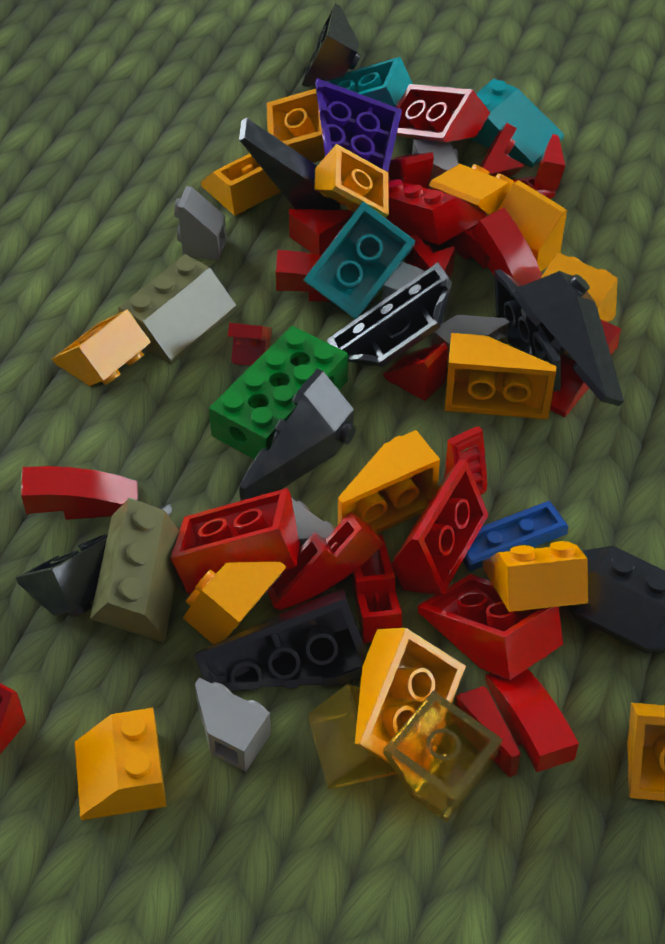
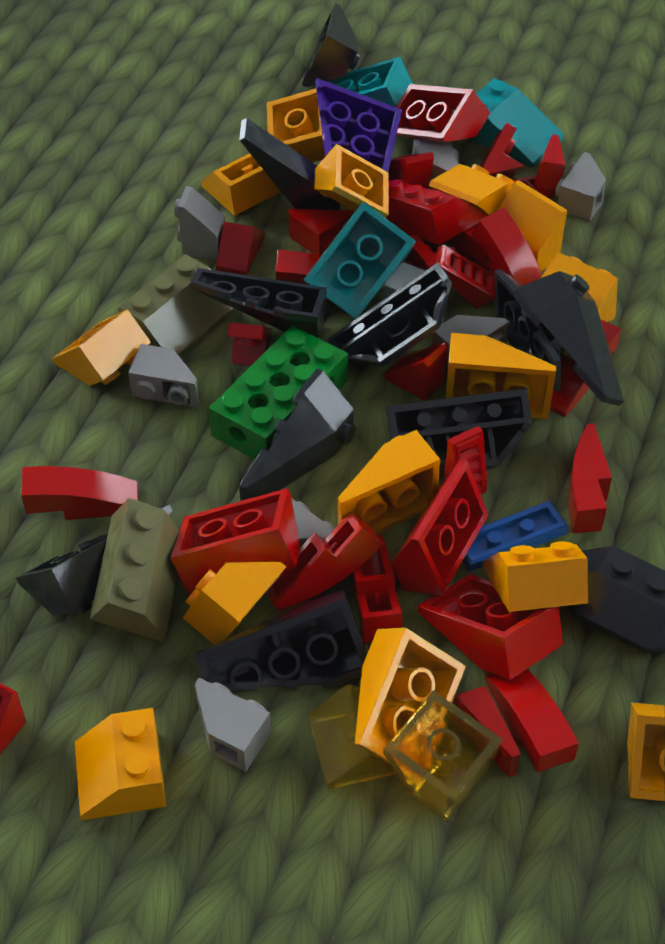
none -> light grey slope [128,344,199,408]
none -> black wedge [190,268,328,338]
none -> red slope [216,221,265,275]
none -> black wedge [385,388,532,474]
none -> red slope [436,245,495,309]
none -> light grey slope [555,152,606,221]
none -> red slope [568,423,612,534]

